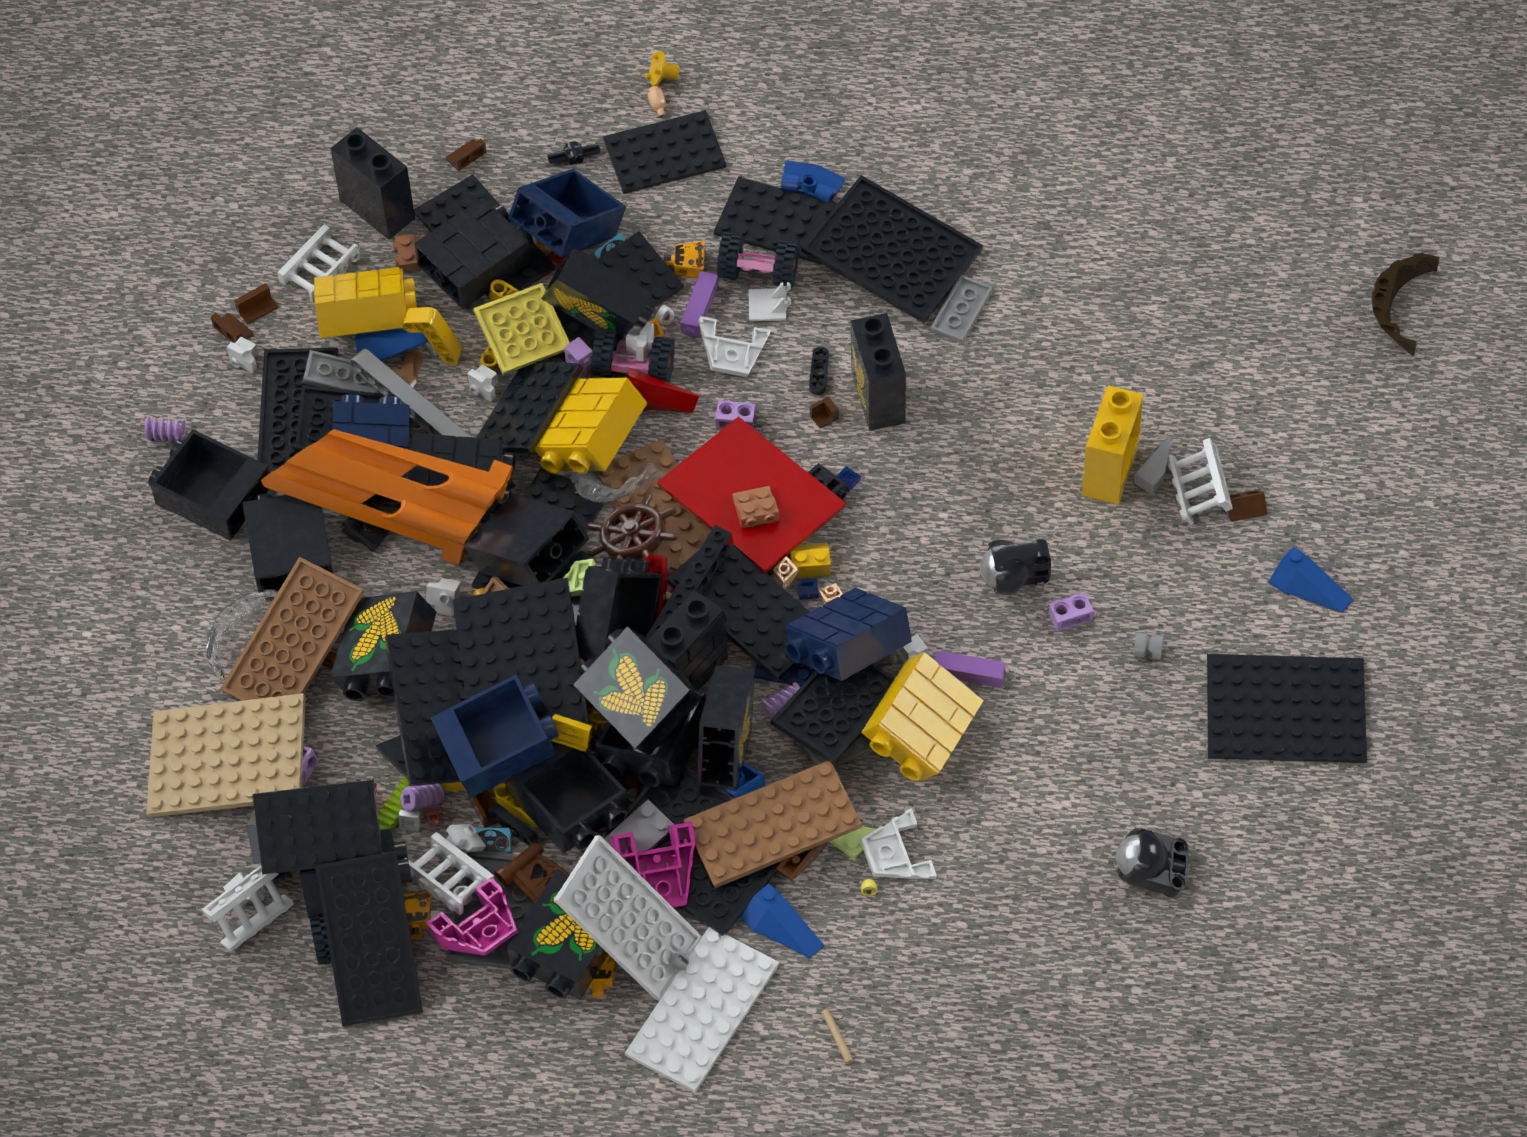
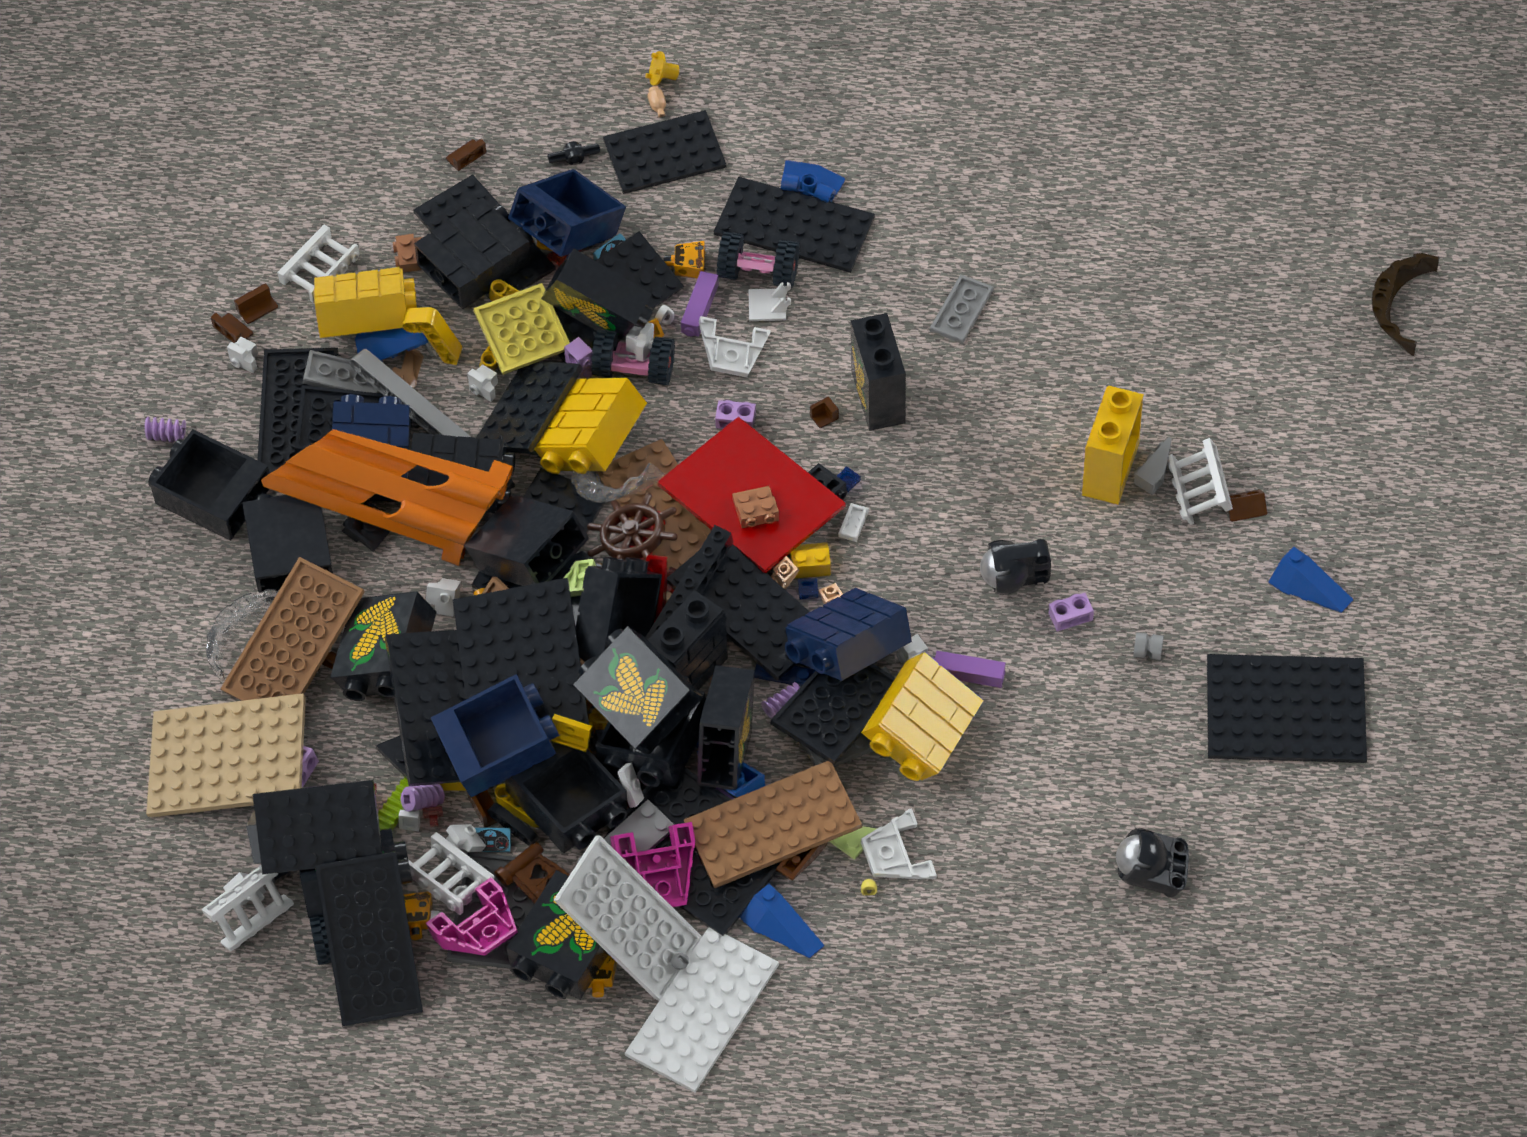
black brick [330,127,415,240] -> none
red wedge [626,368,700,413] -> none
black plate [801,175,984,324] -> none
black beam [809,347,829,395] -> none
tan bar [821,1009,854,1064] -> none
none -> white plate [618,763,644,808]
none -> white plate [838,503,869,542]

